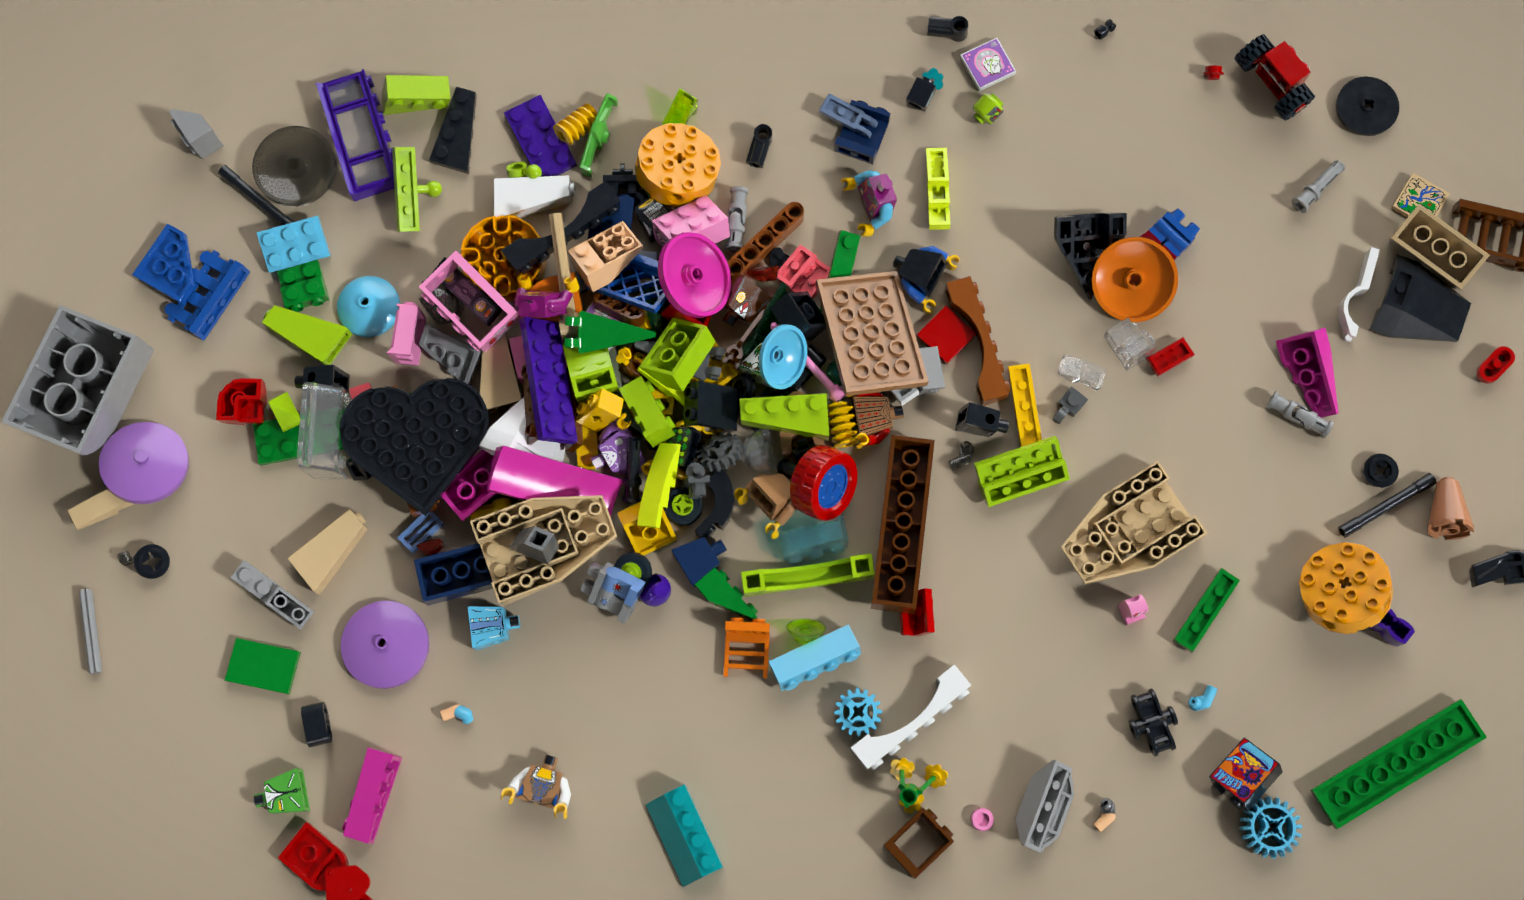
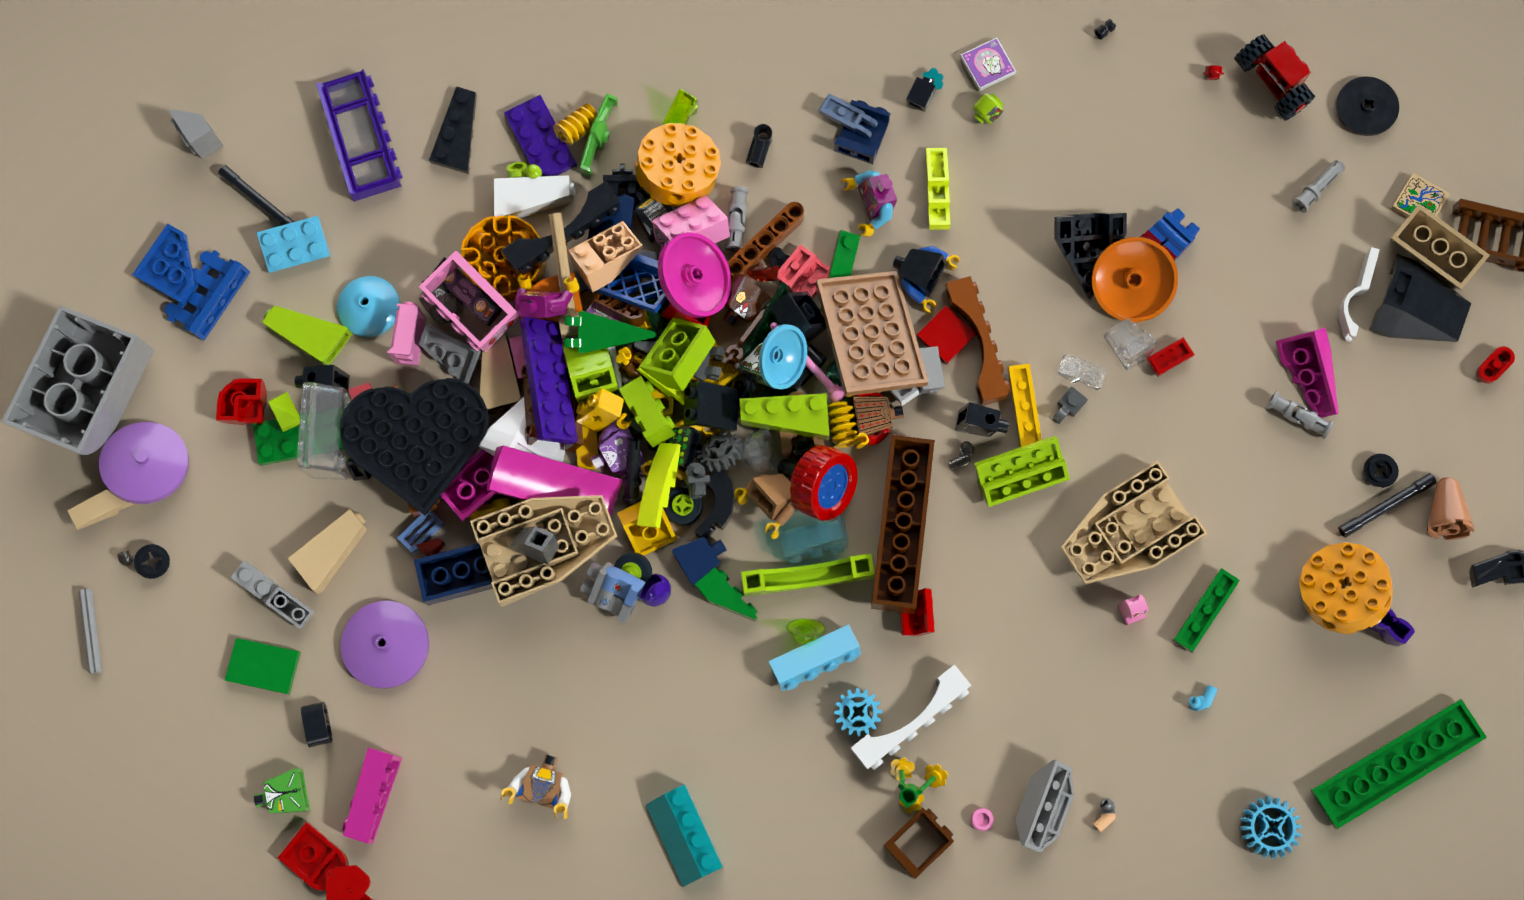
clear smoke dish [252,126,337,207] -> none
green plate [277,259,330,312] -> none
lime wedge [381,75,450,115] -> none
lime plate [392,147,442,232] -> none
arm [440,704,473,724] -> none
medium azure torso [468,606,521,650] -> none
orange plate [723,618,770,679] -> none
black piece [927,16,969,42] -> none
black axle [1128,688,1178,757] -> none
brick [1209,737,1283,812] -> none

